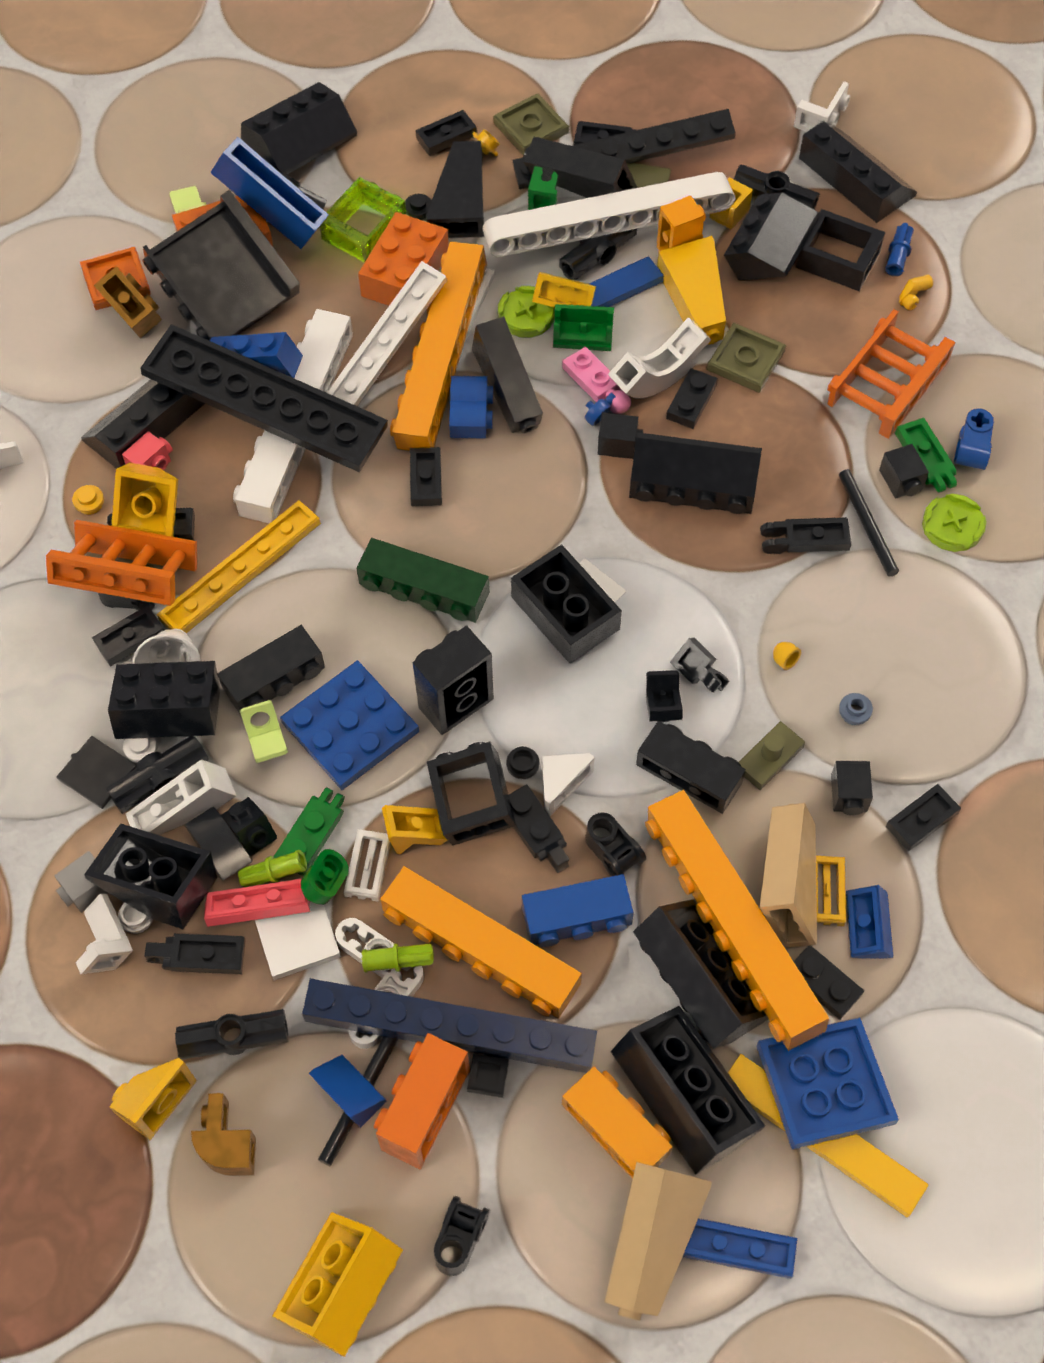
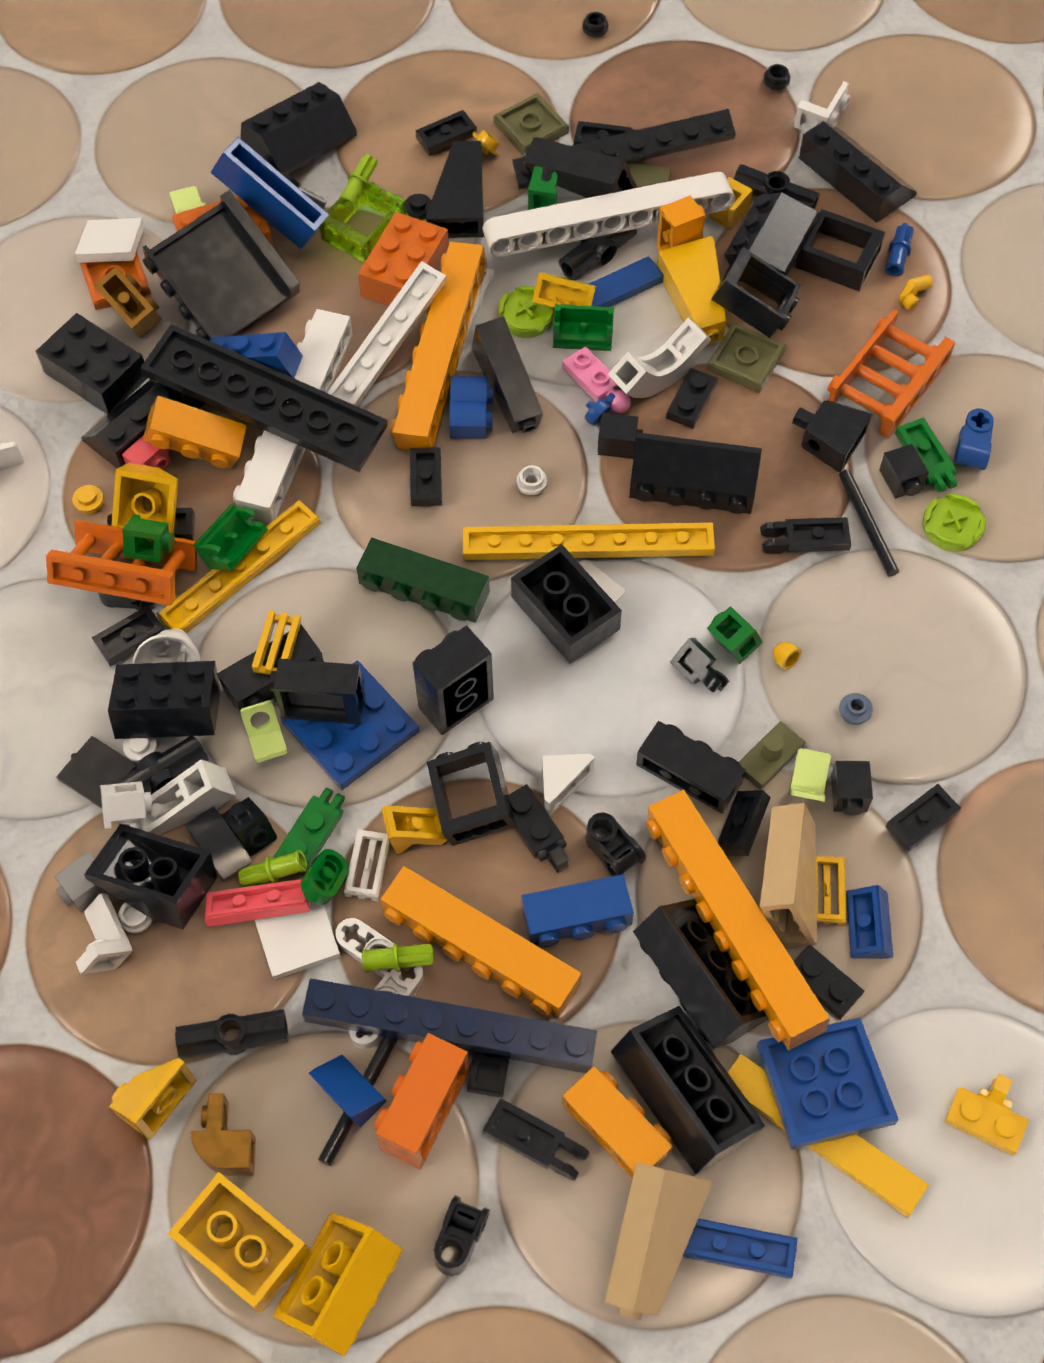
black hinge [144,933,246,974] -> none
black plate [506,746,540,779] -> none
black bracket [646,670,683,722] -> none
none -> black brick [36,313,148,415]
none -> white tile [75,218,144,263]
none -> white brick [100,781,152,829]
none -> green brick [122,514,175,563]
none -> light orange brick [143,396,247,469]
none -> yellow brick [167,1172,310,1314]
none -> green hinge [193,504,268,571]
none -> yellow tile [252,610,302,675]
none -> black window [269,659,365,725]
none -> lime axle [338,154,377,209]
none -> yellow plate [463,523,715,560]
none -> black hinge [482,1098,590,1181]
none -> white plate [516,465,547,495]
none -> black plate [582,12,609,37]
none -> green brick [707,606,763,664]
none -> black window [711,247,801,338]
none -> black plate [718,790,771,856]
none -> black plate [763,64,791,90]
none -> yellowish green bracket [790,748,831,802]
none -> black torso [792,400,872,472]
none -> yellow hinge [944,1073,1029,1156]

